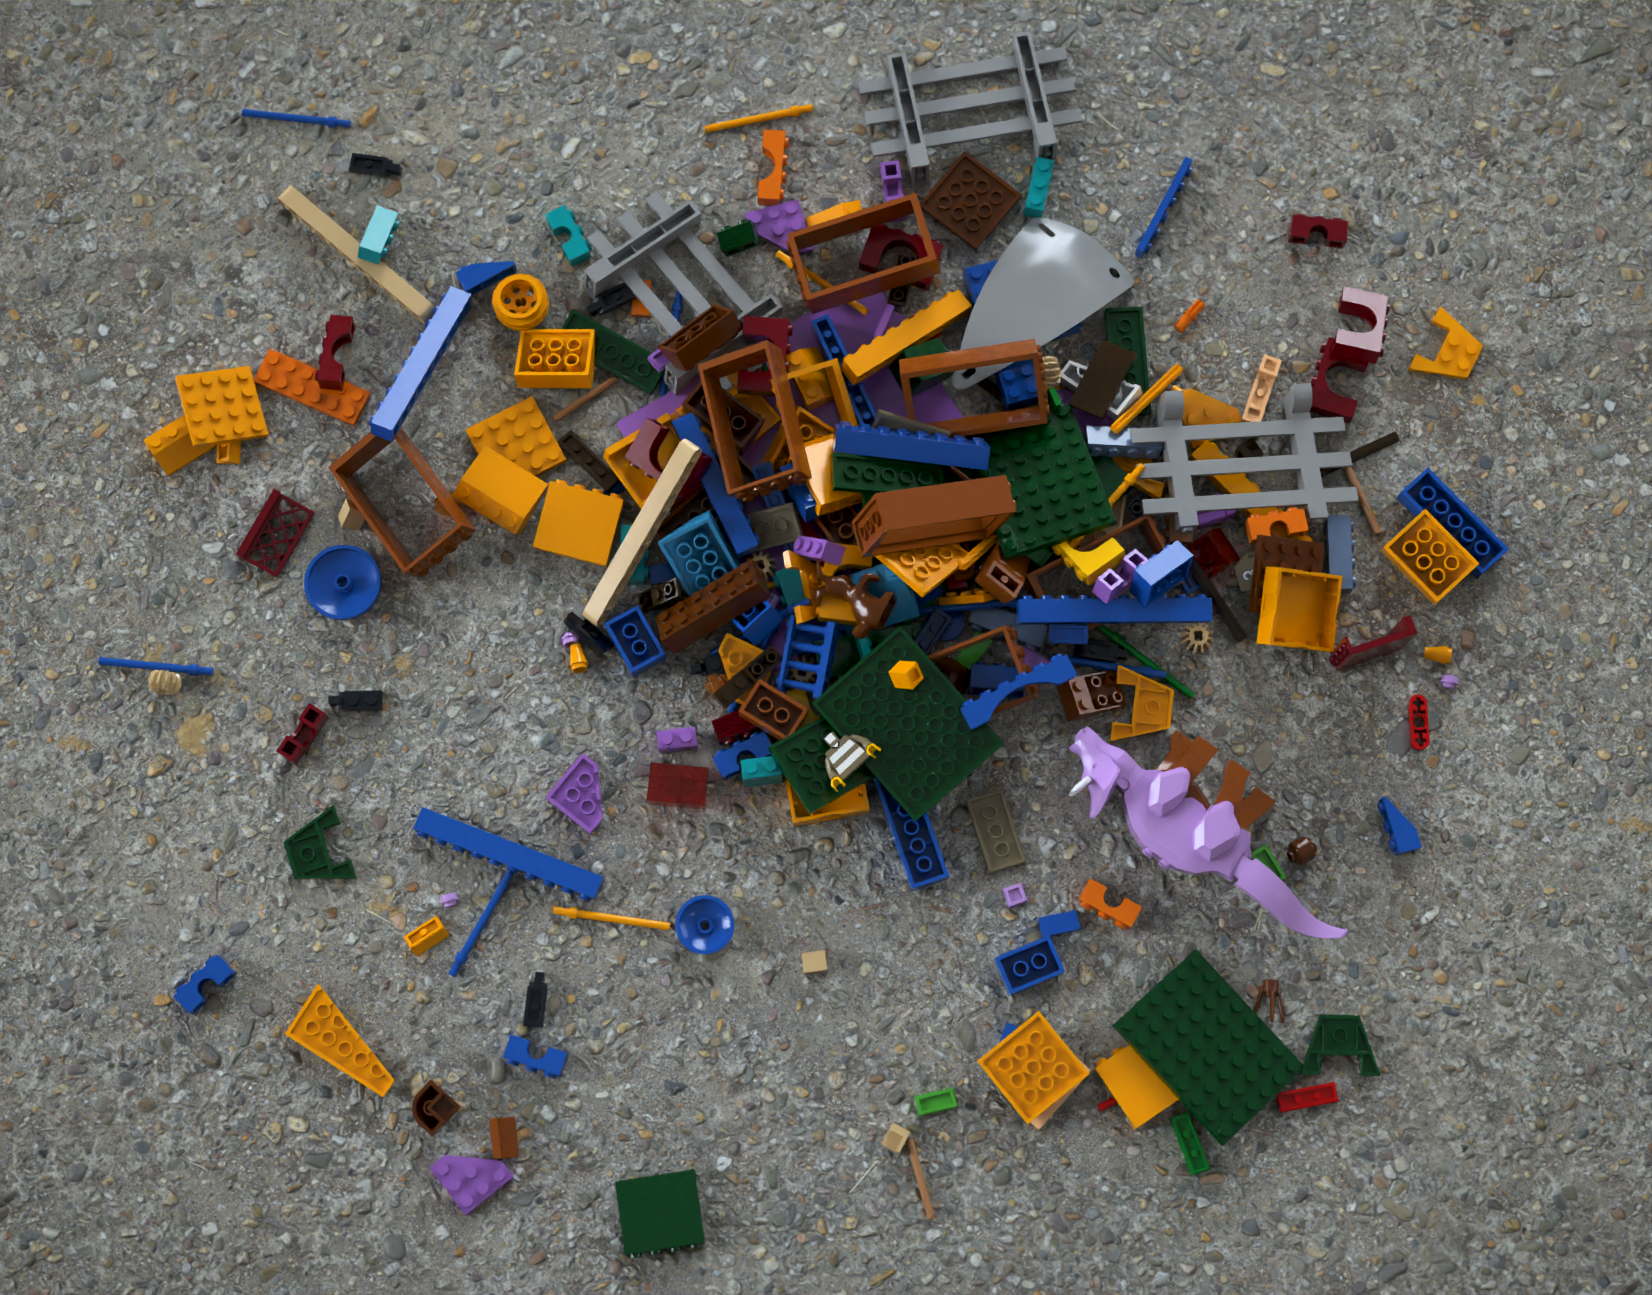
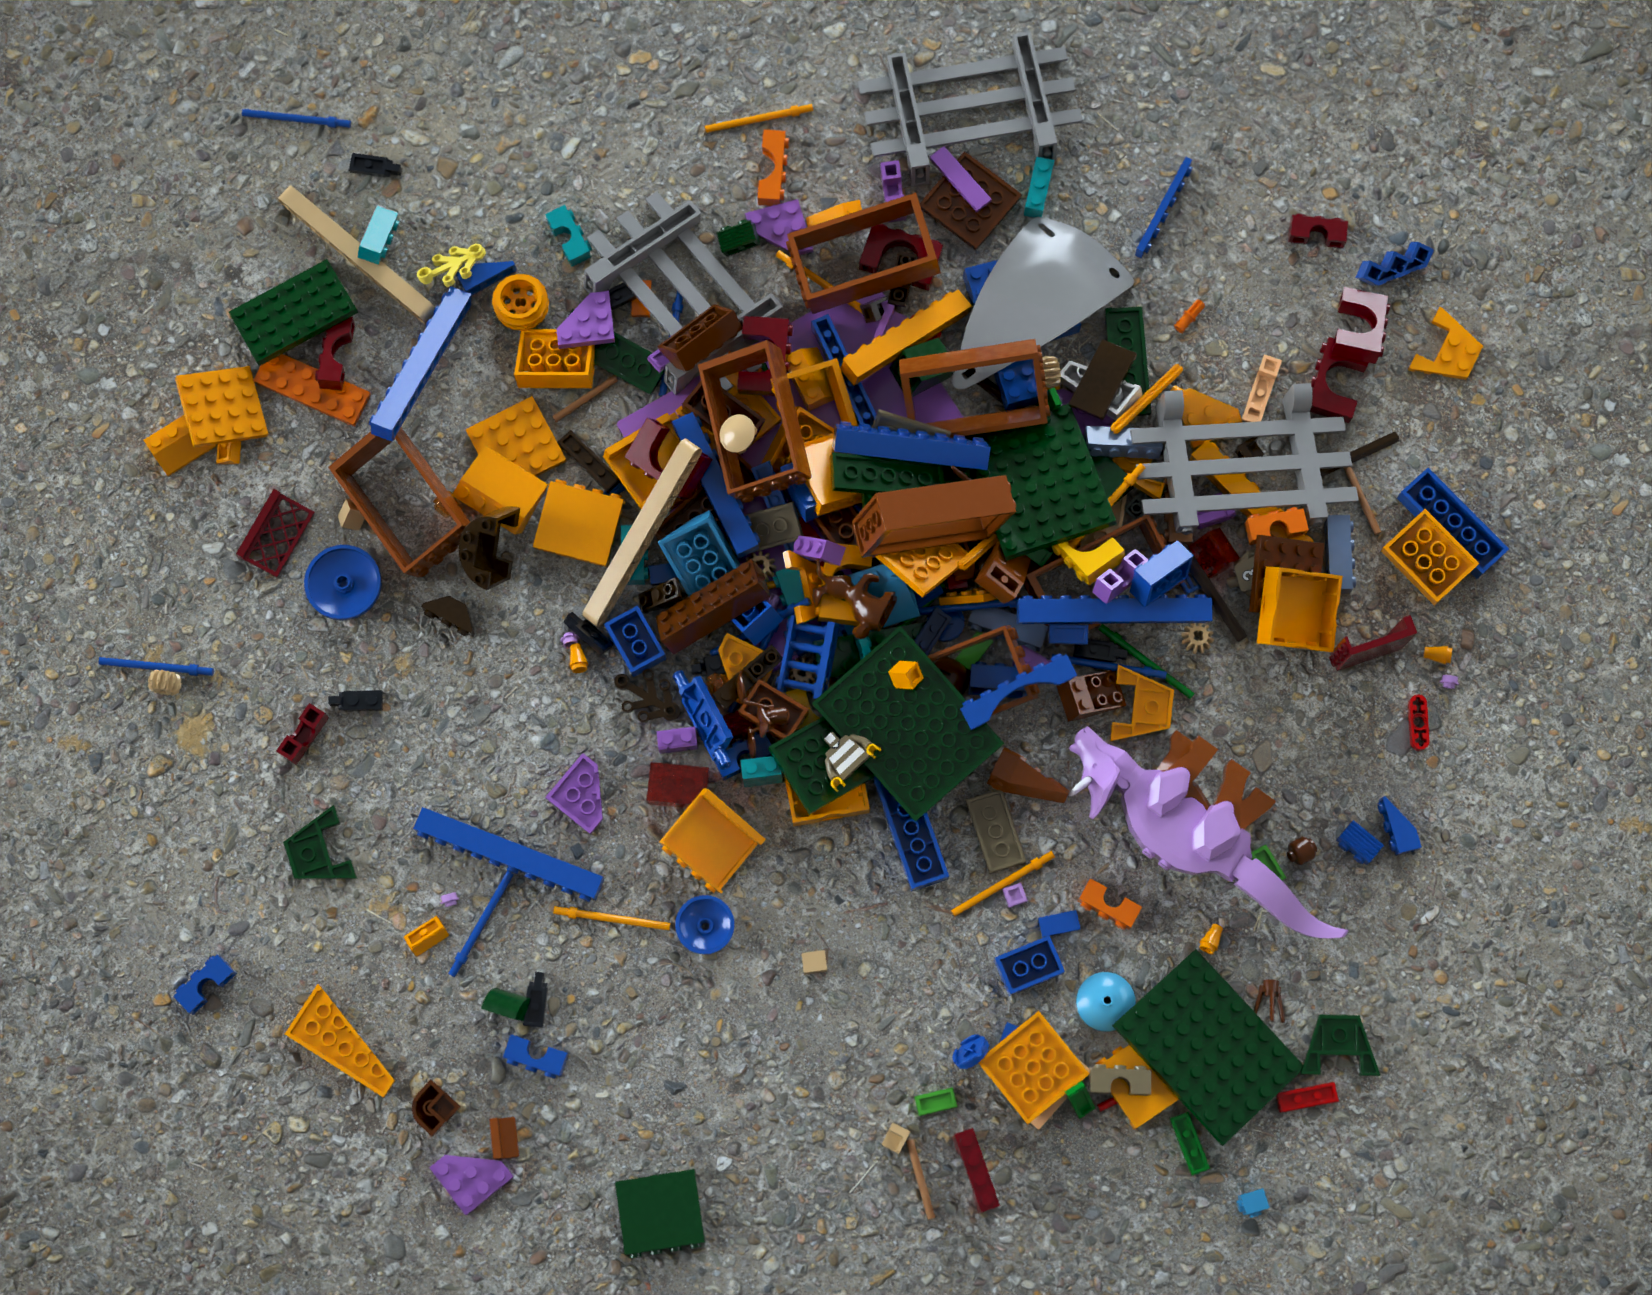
none -> dark green plate [229,259,359,366]
none -> light yellow plant [417,244,486,287]
none -> dark brown slope [421,596,475,637]
none -> dark brown cylinder [458,506,520,590]
none -> dark green brick [481,988,531,1022]
none -> medium lavender plate [556,291,615,349]
none -> dark brown plant [614,669,680,723]
none -> light orange panel [659,788,766,894]
none -> blue plate [672,670,733,769]
none -> tan dish [720,414,757,453]
none -> reddish brown plant [737,669,787,759]
none -> dark brown panel [860,296,888,323]
none -> medium lavender tile [930,146,991,212]
none -> light orange bar [951,851,1055,917]
none -> blue tile [952,1034,989,1069]
none -> dark red arch [952,1128,1000,1214]
none -> dark orange wedge [987,747,1070,803]
none -> green tile [1065,1081,1096,1119]
none -> medium azure dish [1076,972,1136,1032]
none -> dark tan arch [1089,1064,1151,1096]
none -> light orange cone [1199,924,1223,954]
none -> dark azure brick [1236,1188,1270,1218]
none -> blue brick [1336,820,1384,865]
none -> blue brick [1355,242,1434,286]

